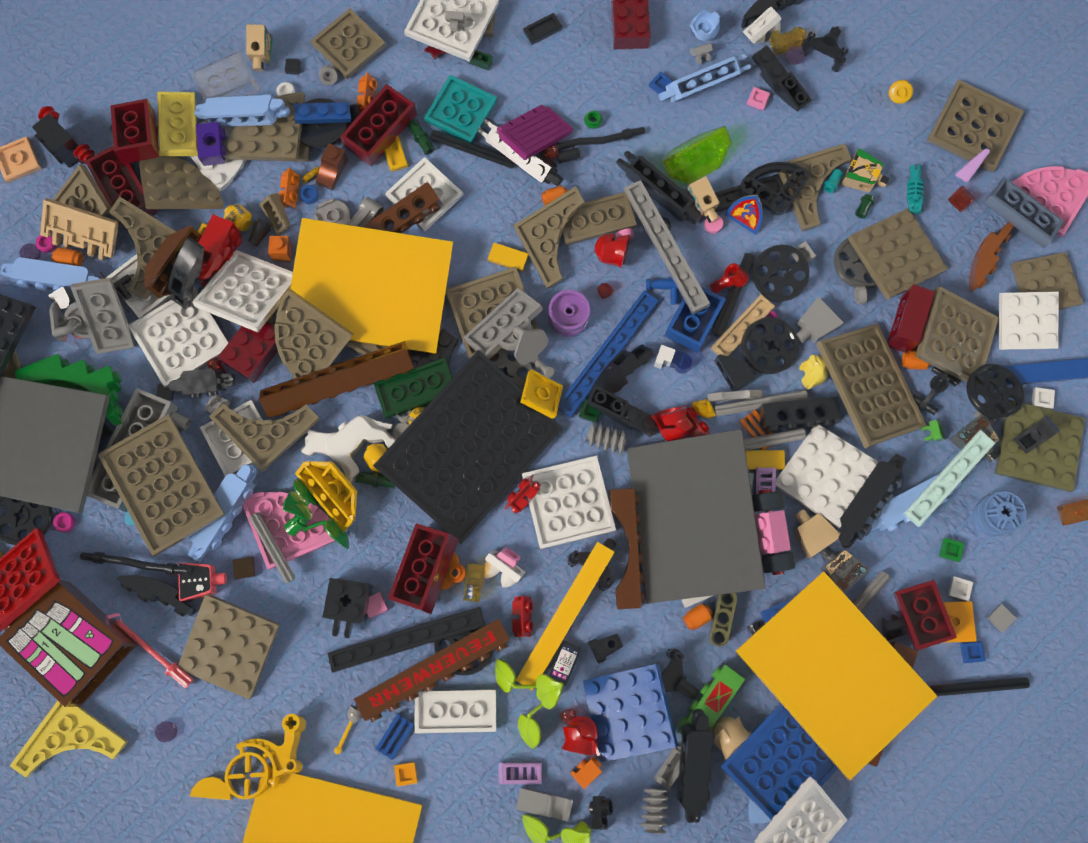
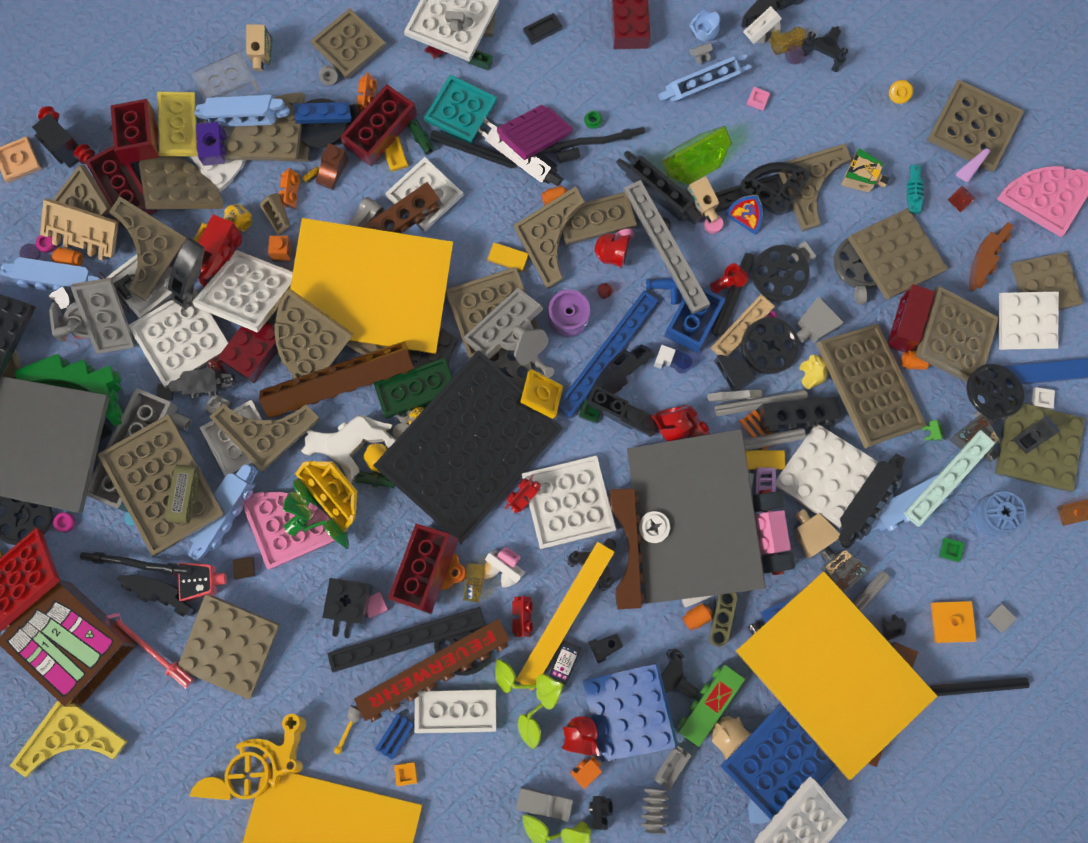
reddish brown wedge [144,226,202,298] -> none
clear purple tile [155,721,177,742] -> none
black cone [248,218,272,247] -> none
light grey axle [250,512,295,583] -> none
white tile [276,82,296,96] -> none
black piece [285,58,301,75] -> none
blue tile [299,185,319,204] -> none
light grey tile [314,199,352,225] -> none
lavender slope [499,763,542,784] -> none
clear red hinge [543,144,559,159] -> none
clear red hinge [560,708,577,725] -> none
light grey piece [585,422,627,455] -> none
blue tile [649,72,673,94] -> none
black hinge [677,708,715,823] -> none
yellow tile [691,399,716,418] -> none
black slope [751,45,812,112] -> none
teal pin [824,169,844,194] -> none
dark green pin [855,194,875,219] -> none
dark red brick [893,580,957,651] -> none
black axle [912,366,960,416] -> none
white tile [947,576,973,602] -> none
blue tile [960,641,985,663] -> none
sand blue brick [983,177,1064,248] -> none
none -> olive beam [166,464,199,524]
none -> white gear [639,511,671,543]

